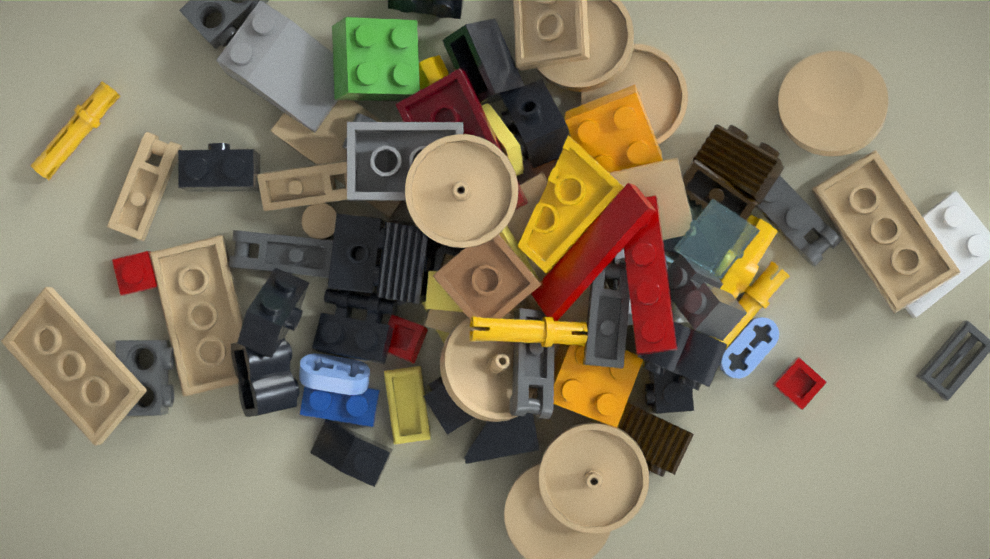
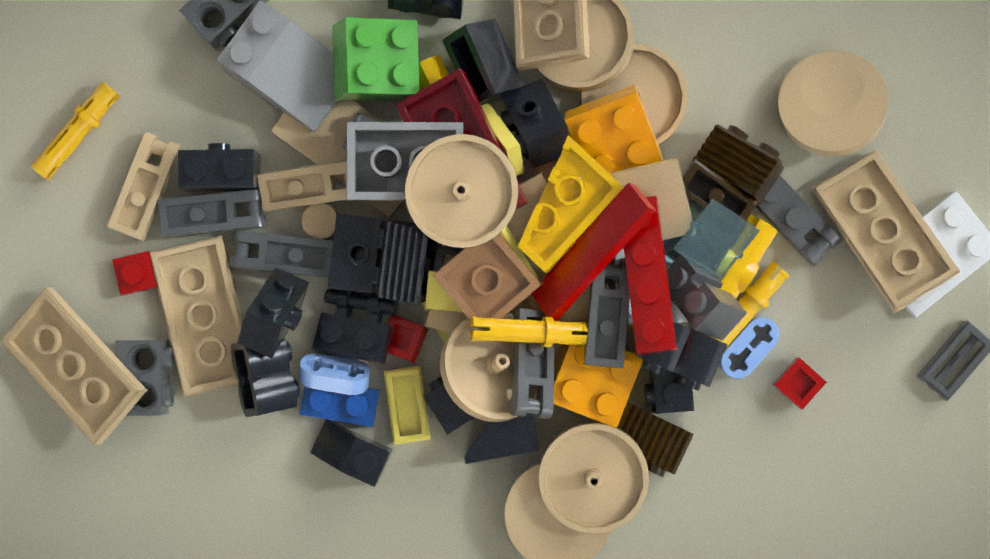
none -> dark grey plate [158,189,267,238]

